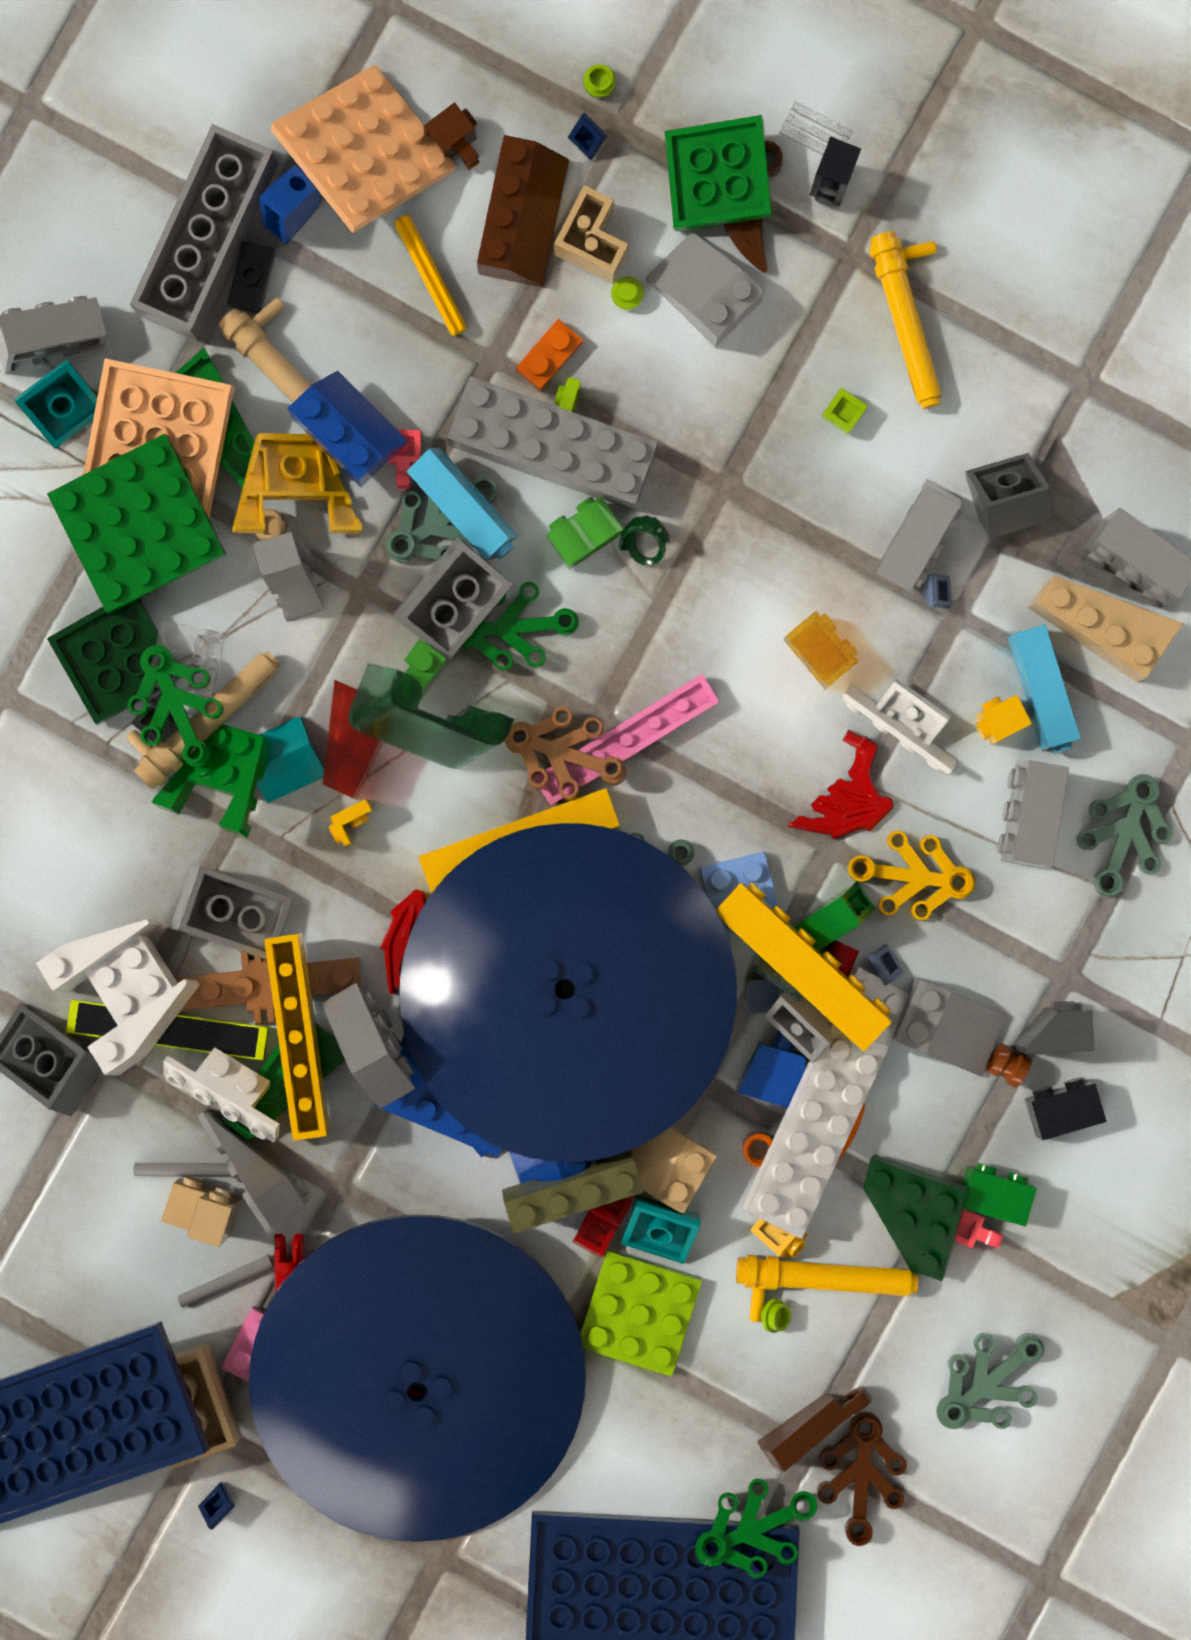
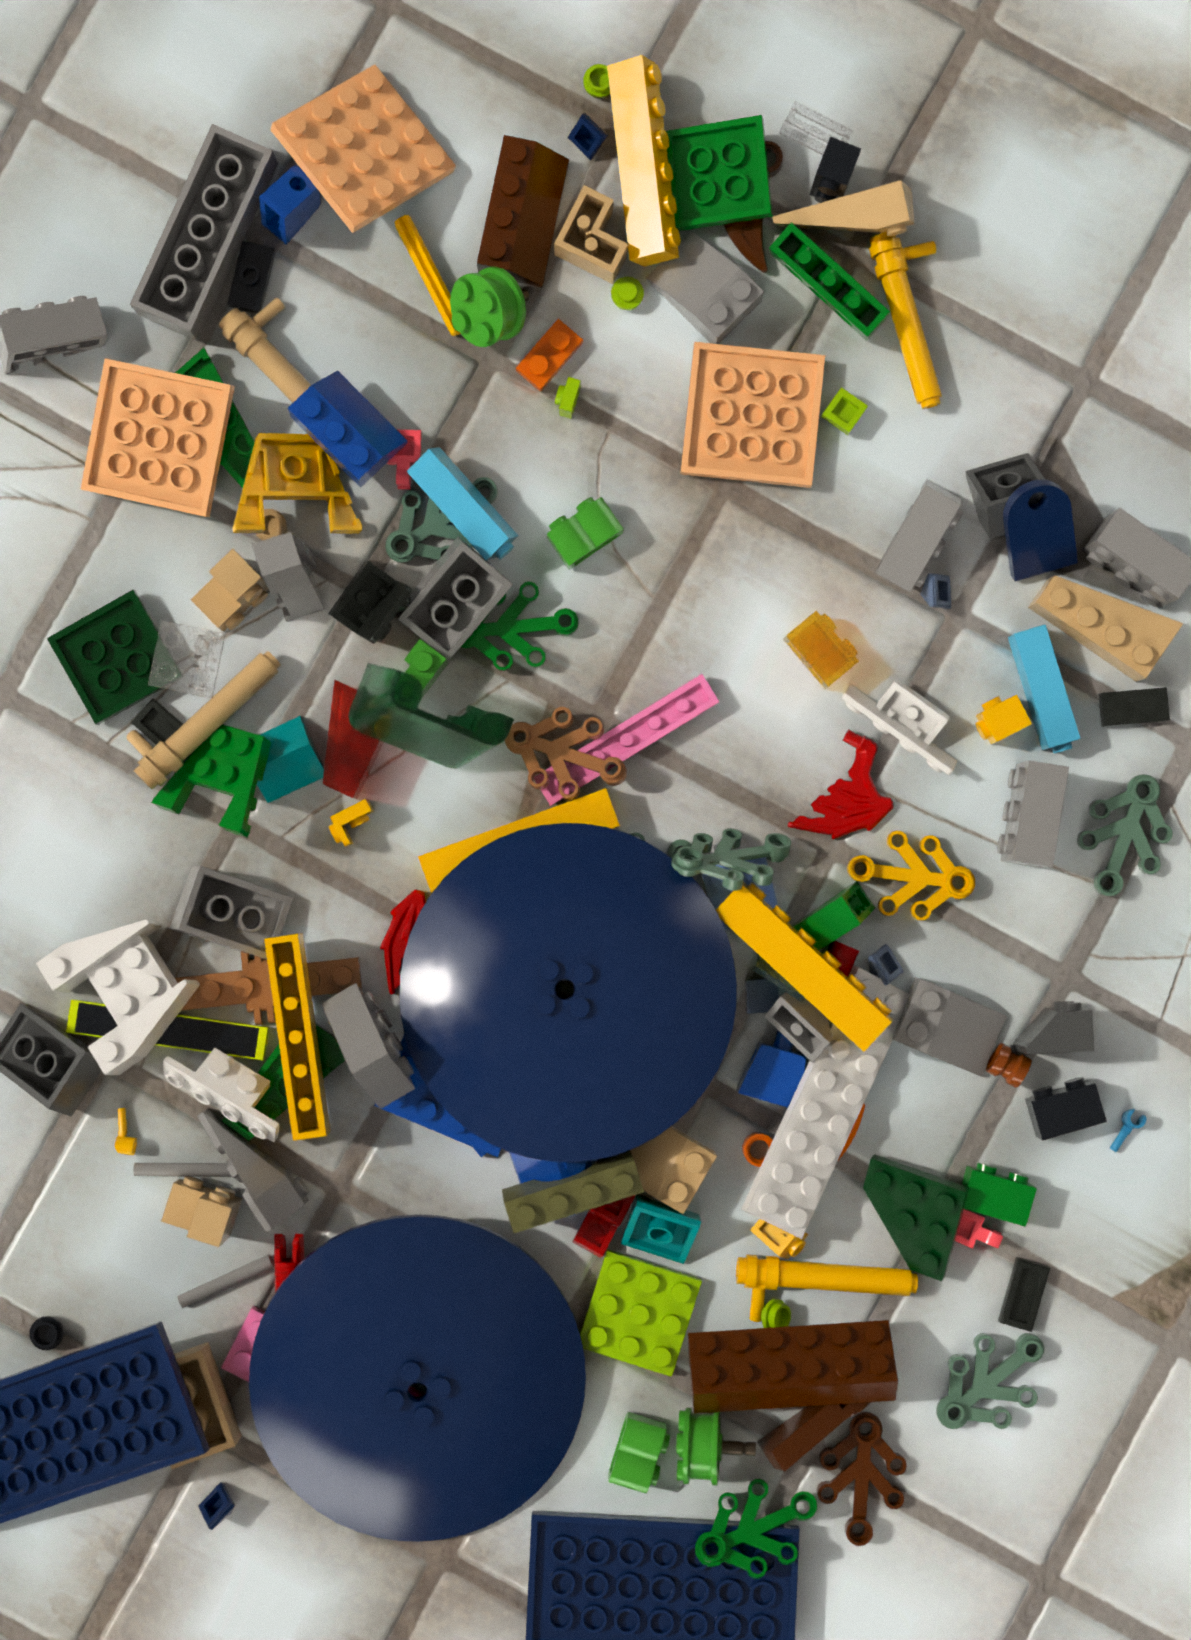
teal slope [14,360,98,449] -> none
green plate [47,433,227,614] -> none
green plant [128,645,224,767] -> none
reddish brown brick [423,102,480,170] -> none
light grey brick [447,376,658,511] -> none
dark green piece [619,515,670,566] -> none
none -> black plate [30,1316,64,1350]
none -> yellow hand [115,1108,137,1155]
none -> tan brick [190,549,269,632]
none -> pearl dark grey bracket [328,560,412,644]
none -> bright green wheel [450,267,529,347]
none -> yellow brick [607,55,681,267]
none -> bright green brick [608,1411,670,1494]
none -> sand green plant [671,828,791,891]
none -> bright green wheel [676,1407,756,1486]
none -> light nougat plate [680,342,825,488]
none -> reddish brown brick [688,1320,898,1414]
none -> green brick [769,222,890,341]
none -> tan wedge [772,180,914,236]
none -> pearl dark grey tile [998,1257,1050,1332]
none -> dark blue tile [1003,480,1078,582]
none -> pearl dark grey tile [1098,687,1170,727]
none -> dark azure hand [1110,1109,1146,1152]

